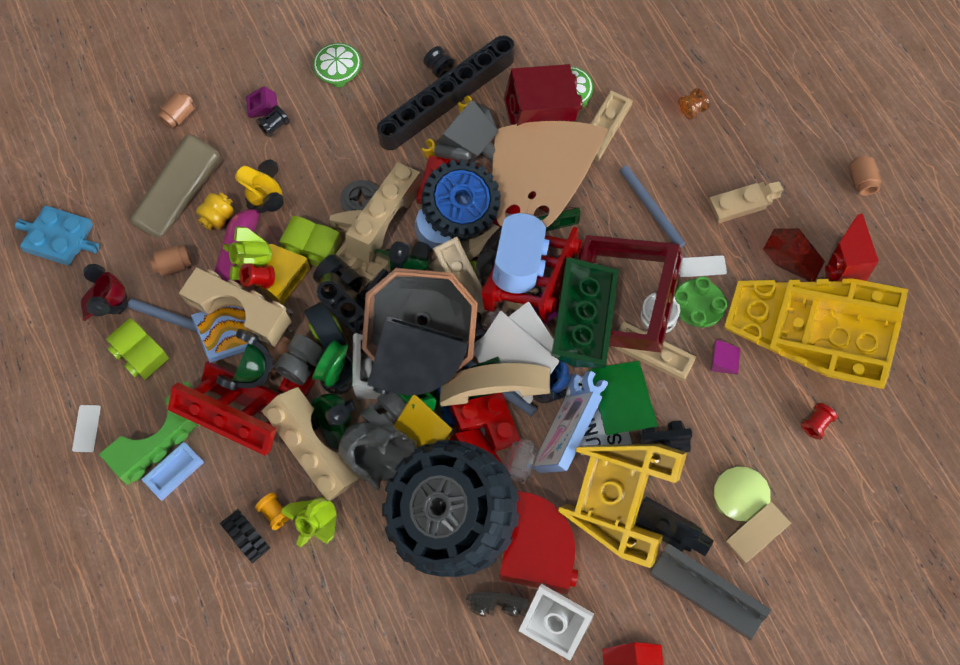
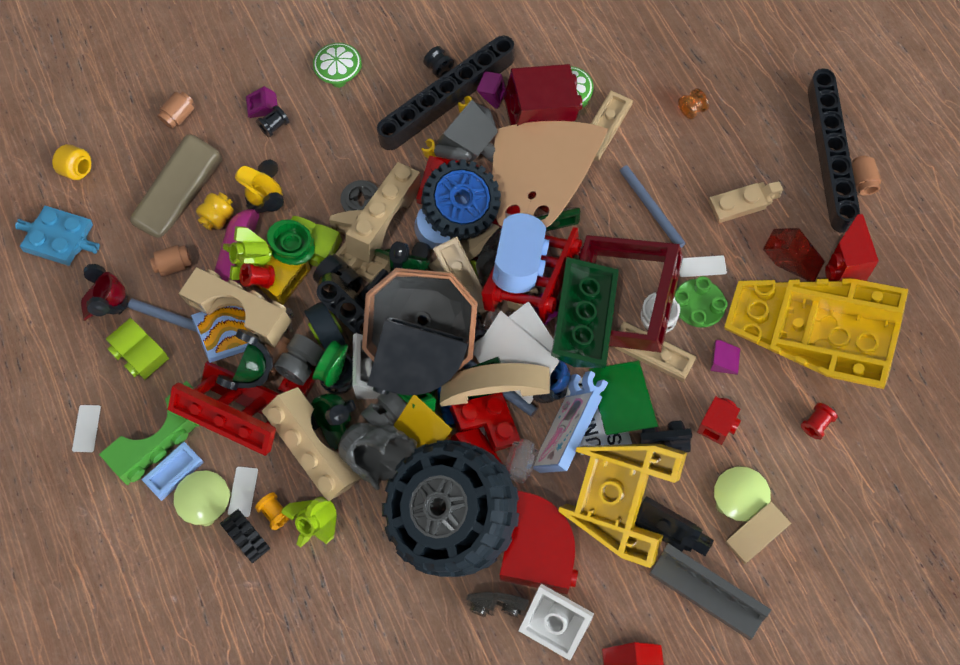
none -> yellow head [52,144,92,180]
none -> yellowish green dish [174,470,231,526]
none -> white sticker [228,467,258,517]
none -> green piece [267,219,315,265]
none -> magenta slope [477,72,506,109]
none -> red brick [697,396,741,445]
none -> black beam [808,68,860,233]

